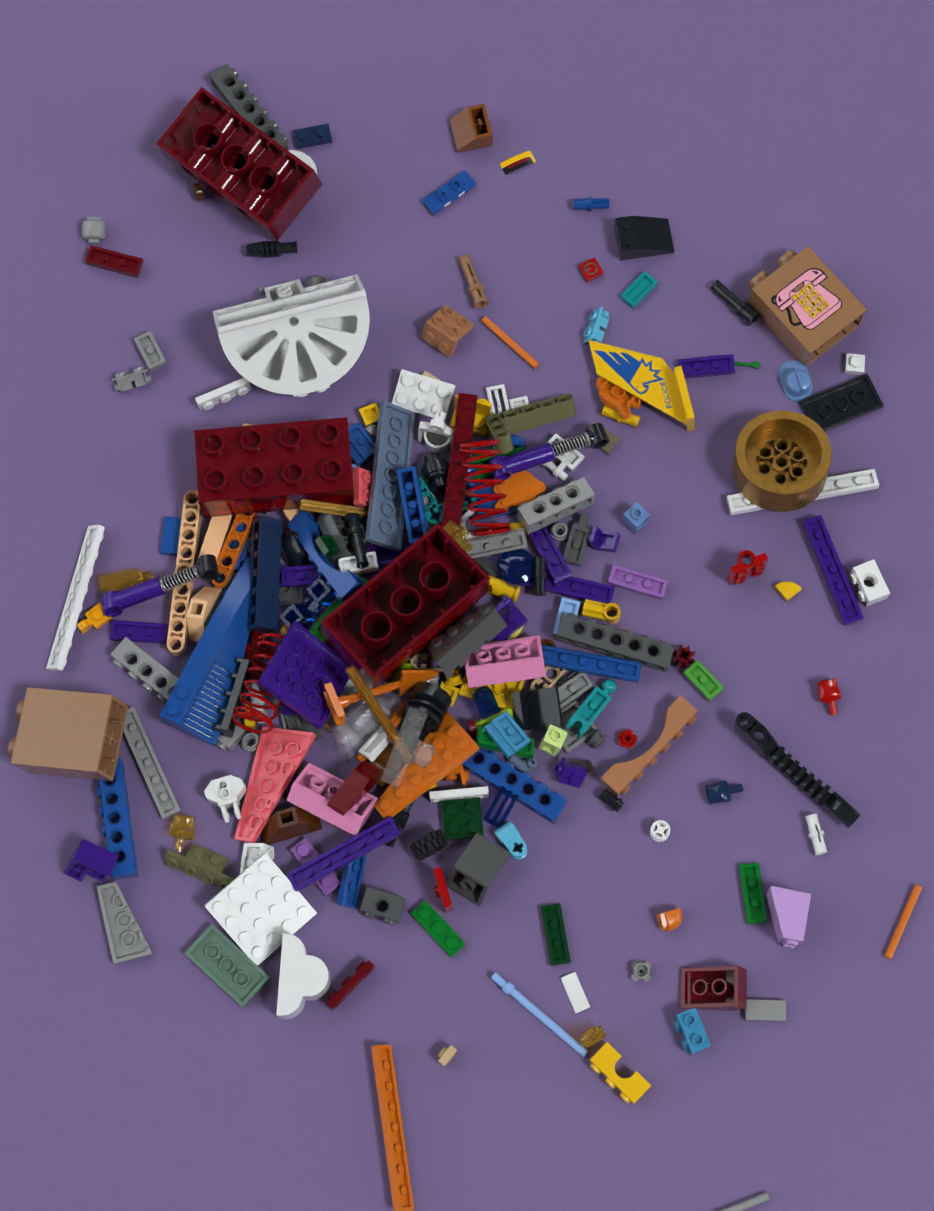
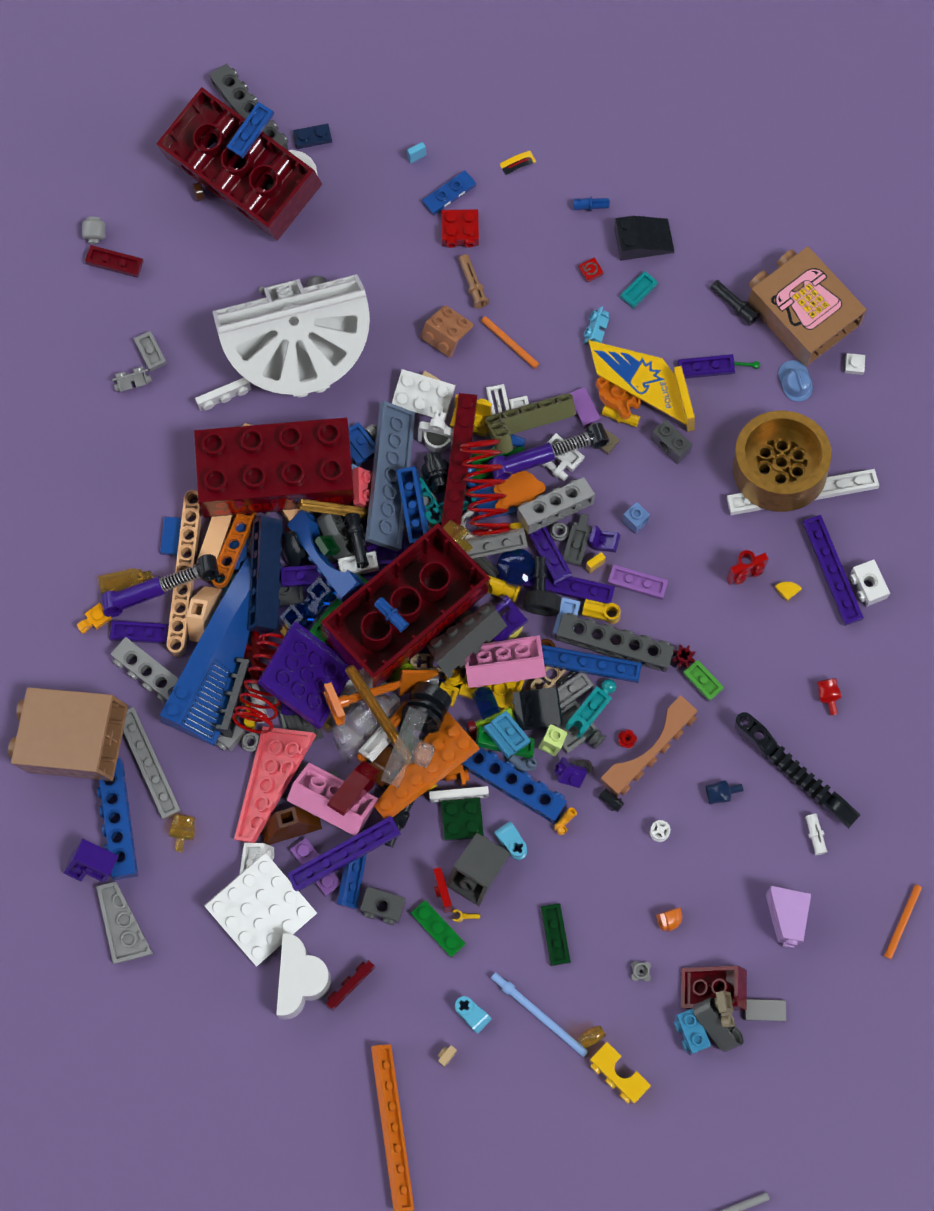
white plate [46,525,105,671] -> none
olive bracket [164,843,235,889] -> none
sand green plate [184,924,270,1008] -> none
white hinge [204,775,247,823] -> none
black hinge [246,240,298,258] -> none
yellow plate [359,402,379,427] -> none
black tyre [410,829,448,861] -> none
dark orange slope [450,104,493,153] -> none
clear blue tile [483,786,519,829] -> none
white sticker [561,972,590,1013] -> none
green tile [738,863,768,925] -> none
black tile [799,374,884,432] -> none
none -> blue plate [227,102,275,158]
none -> blue axle [374,597,409,632]
none -> medium azure tile [407,142,426,163]
none -> red plate [442,209,479,248]
none -> yellow hand [452,909,480,923]
none -> medium azure piece [455,996,492,1034]
none -> black tyre [523,590,561,616]
none -> light orange arm [554,807,577,835]
none -> medium lavender tile [569,387,601,428]
none -> yellow tile [586,552,606,574]
none -> dark grey brick [651,419,692,464]
none -> dark grey beam [693,997,744,1052]
none -> dark tan plate [715,991,735,1028]

